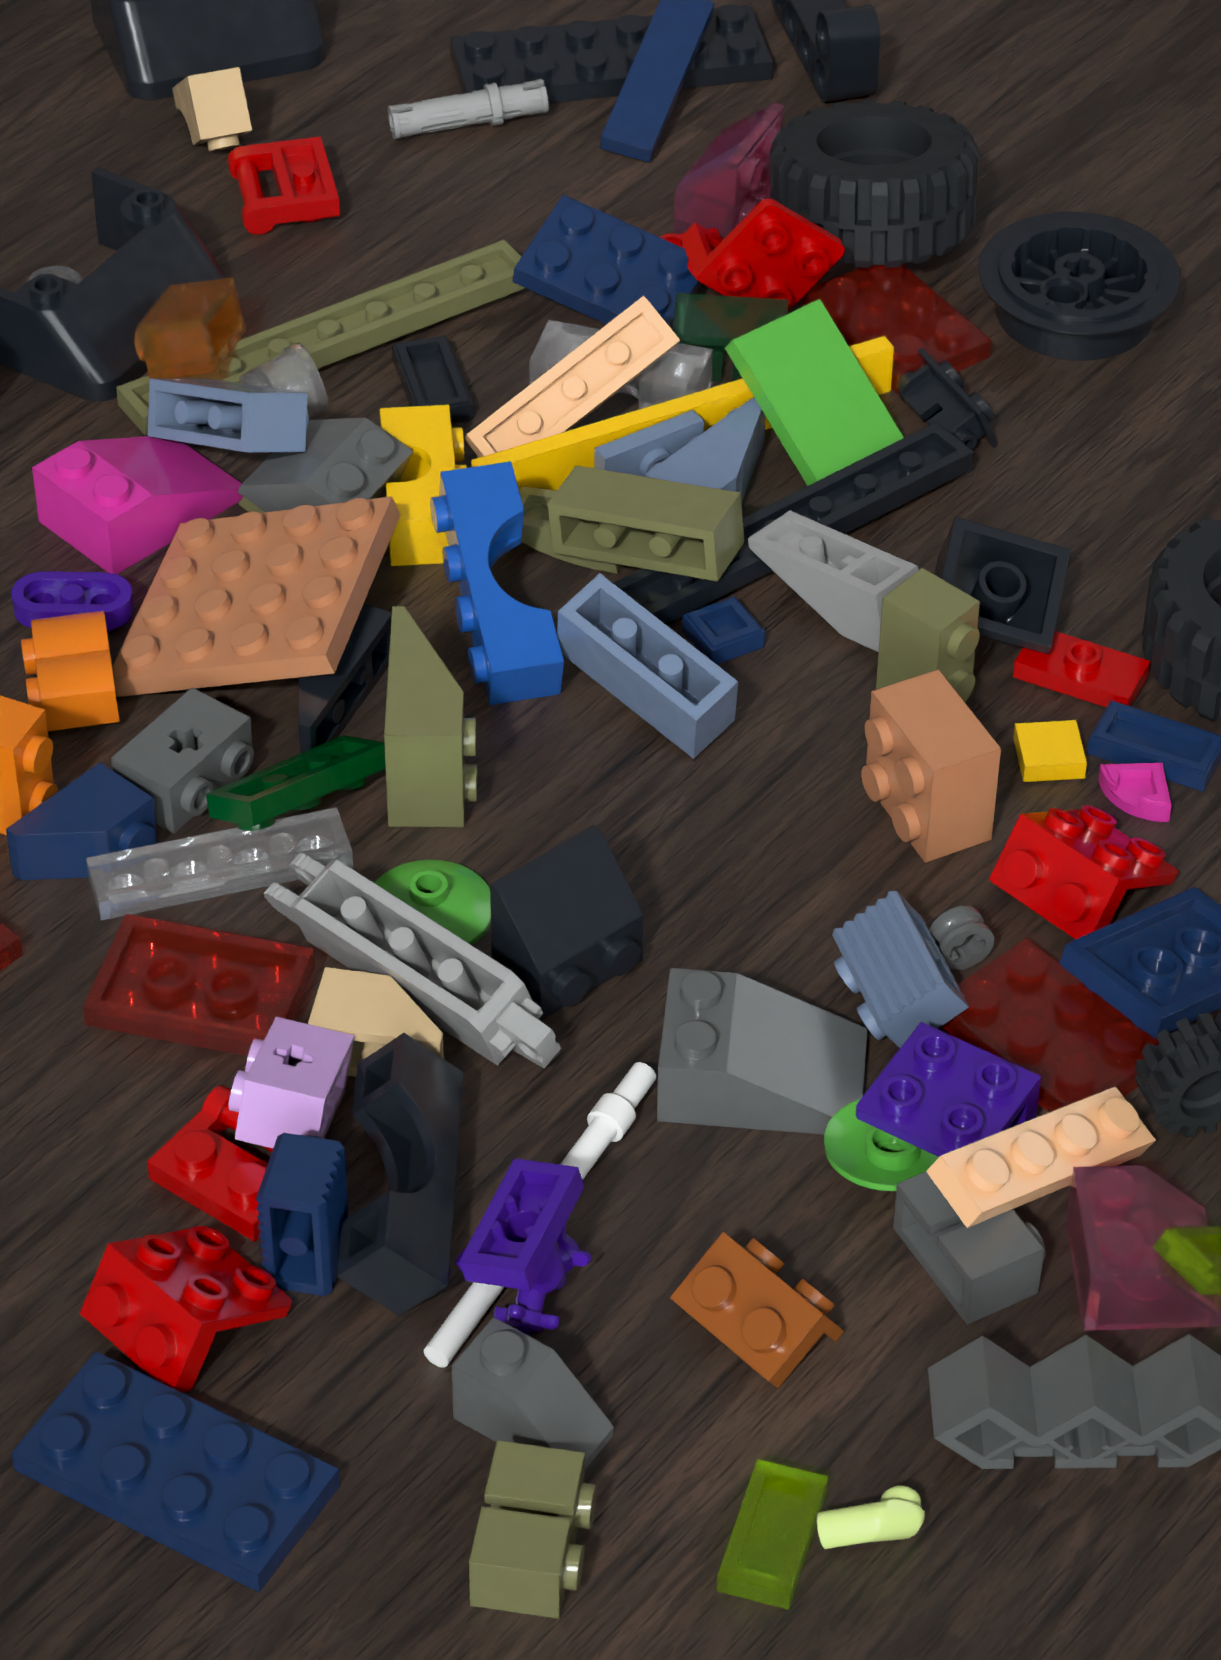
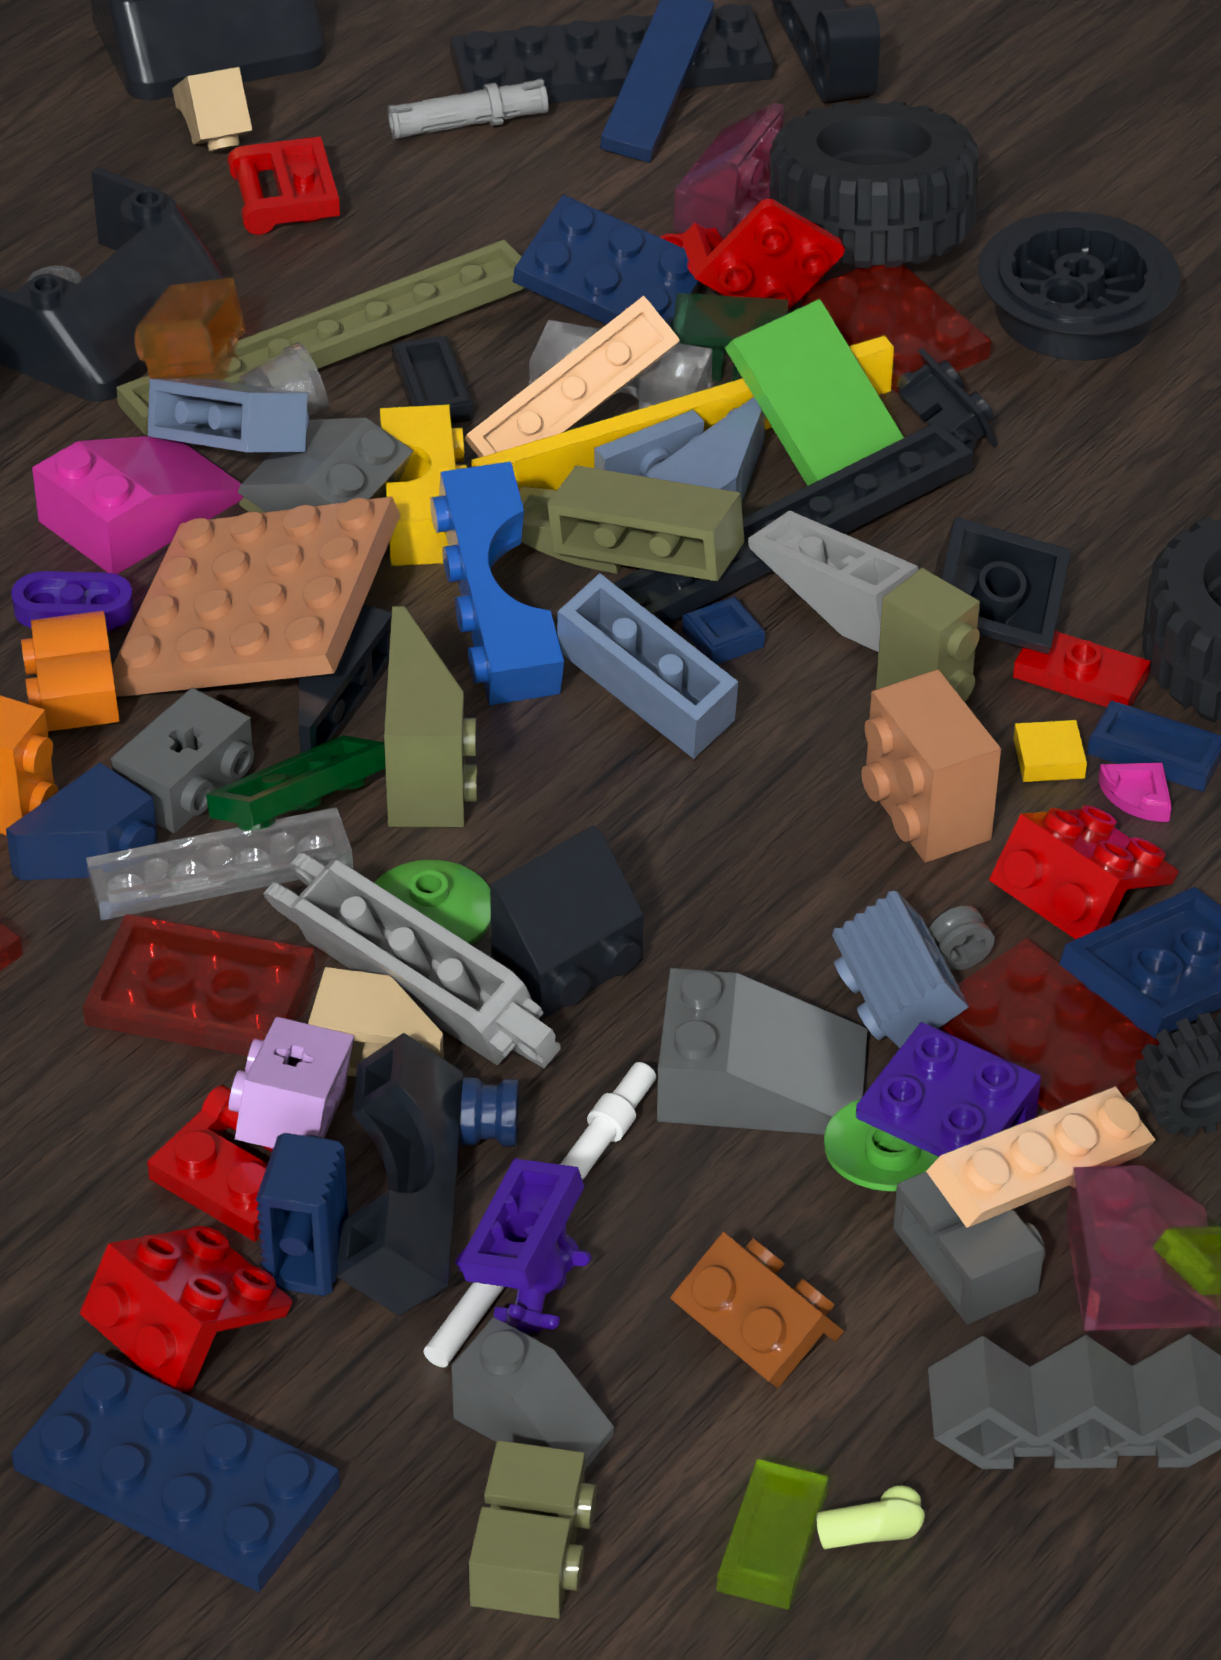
none -> dark blue wheel [460,1077,519,1147]

